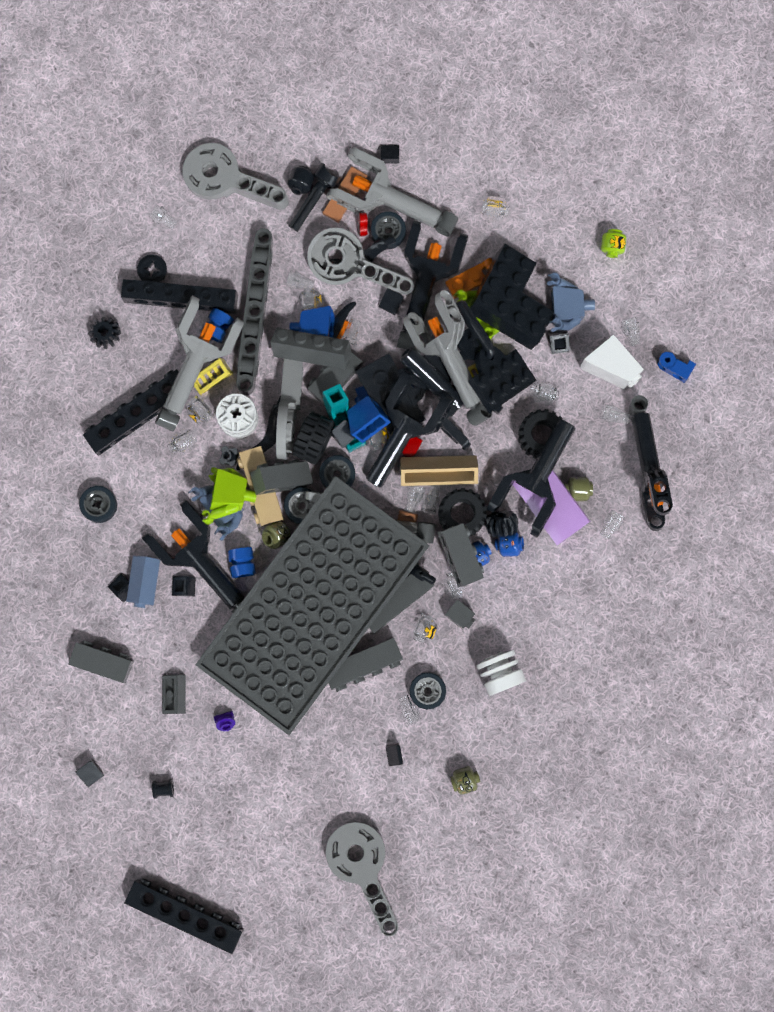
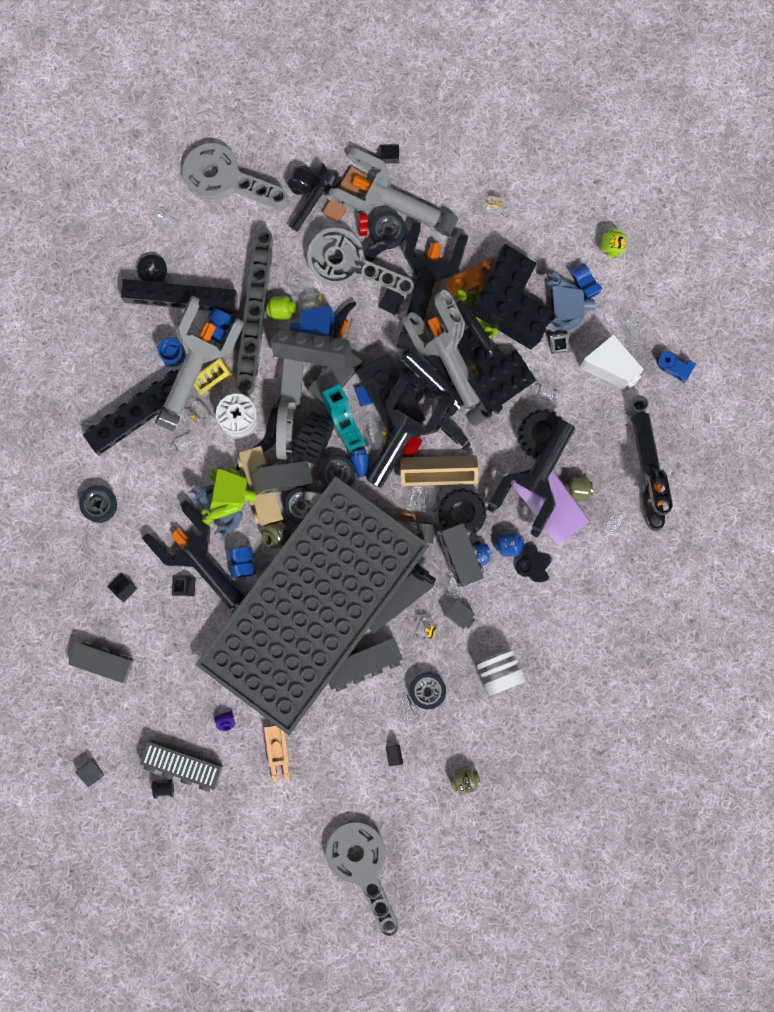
black gear [88,317,121,349] -> none
black brick [124,878,244,954] -> none
sand blue brick [126,556,160,608] -> none
dark grey slope [162,675,186,714] -> none
black plate [219,446,239,466] -> none
black slope [330,420,355,448] -> none
blue torso [347,395,391,443] -> none
black gear [486,510,519,538] -> none
none -> dark grey brick [139,741,223,792]
none -> blue wheel [158,338,185,367]
none -> light nougat hinge [264,726,290,782]
none -> lime head [267,295,296,321]
none -> blue cone [350,449,368,478]
none -> black plate [515,545,552,582]
none -> blue leg [570,263,602,299]

